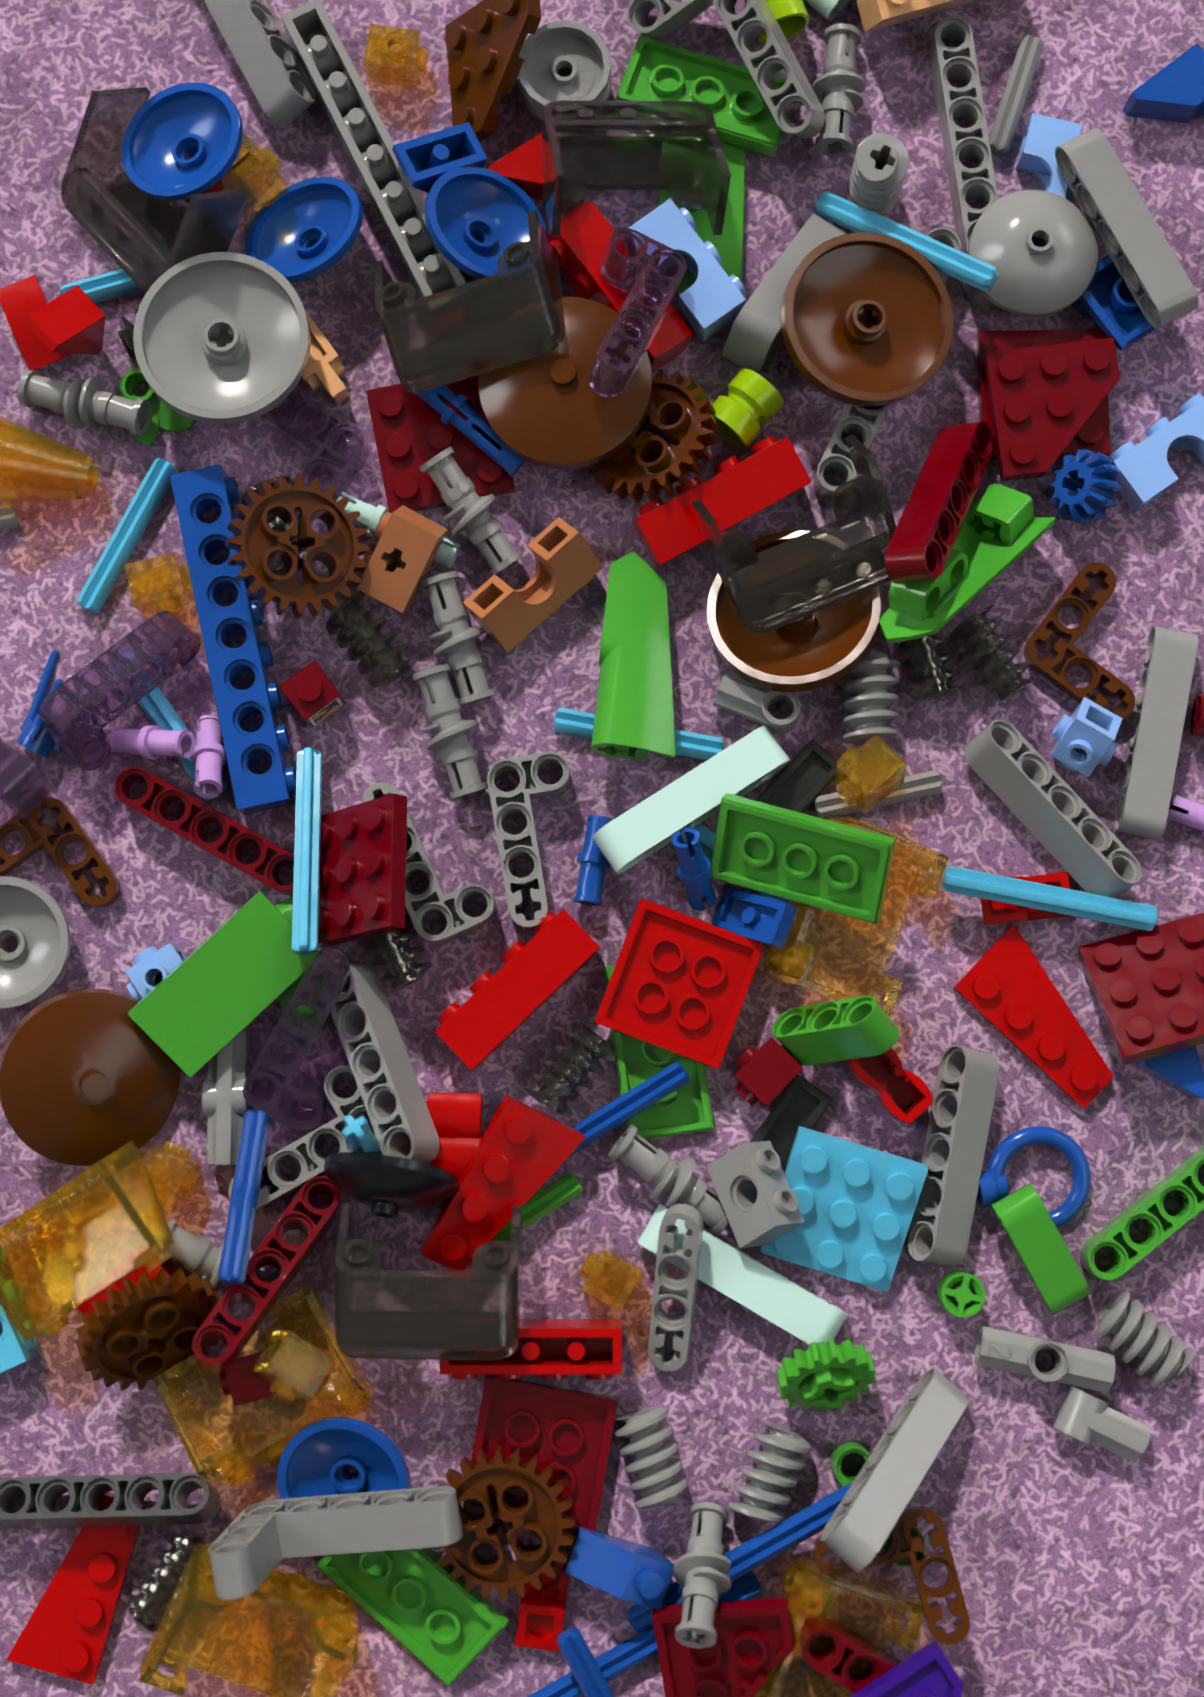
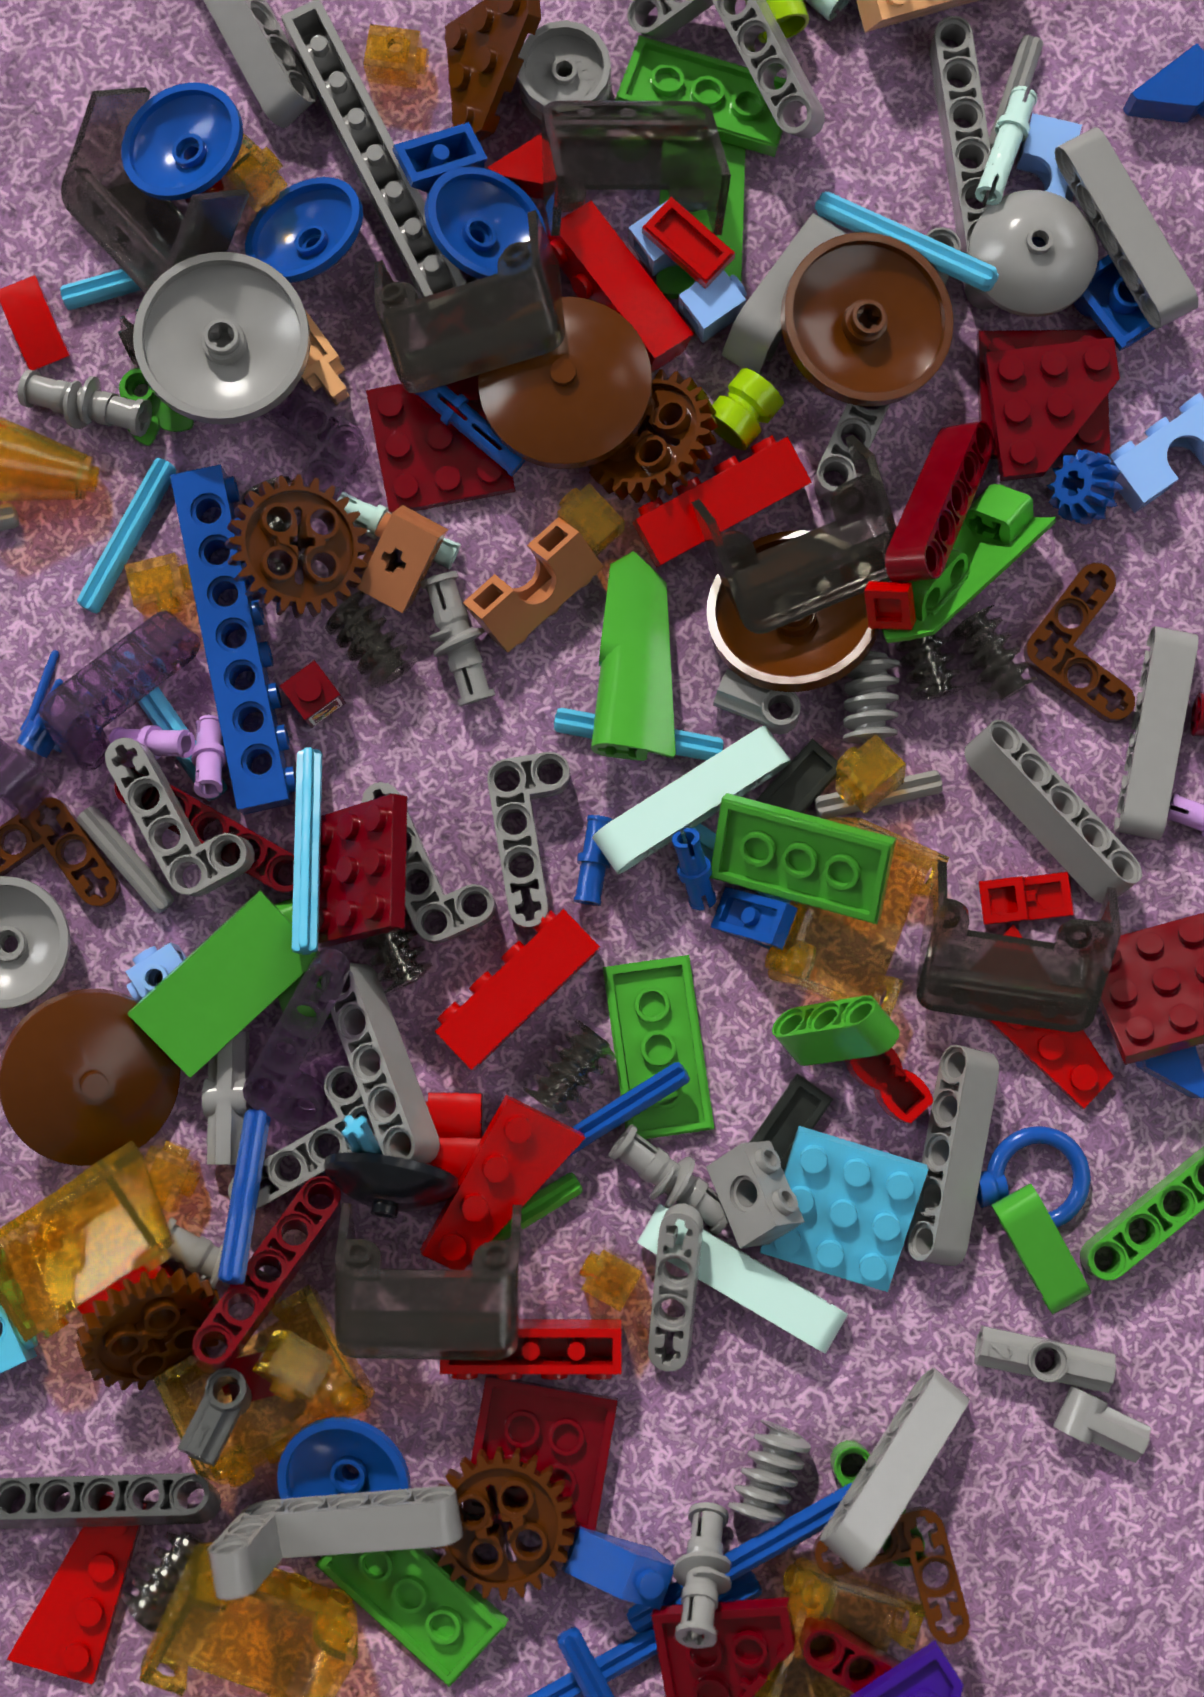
red slope [23,285,105,355] -> none
light grey piece [412,664,488,800] -> none
light grey piece [419,446,523,576] -> none
red slope [514,1545,569,1652] -> none
clear purple beam [588,228,687,398] -> none
red plate [594,898,765,1069] -> none
light grey piece [615,1406,687,1509] -> none
dark red brick [732,1037,803,1106] -> none
bright green gear [776,1339,876,1412] -> none
light grey piece [812,23,866,158] -> none
light grey piece [848,133,909,215] -> none
bright green wheel [937,1270,986,1318] -> none
medium azure axle [942,866,1158,931] -> none
light blue brick [1050,697,1123,777] -> none
light grey piece [1094,1288,1195,1388] -> none
none -> light grey axle [77,806,174,913]
none -> light grey beam [105,738,255,897]
none -> dark grey piece [177,1368,252,1467]
none -> clear yellow brick [557,483,625,556]
none -> red tile [642,197,735,289]
none -> red plate [864,581,916,630]
none -> clear smoke windscreen [916,861,1121,1032]
none -> light aqua pin [975,86,1038,205]

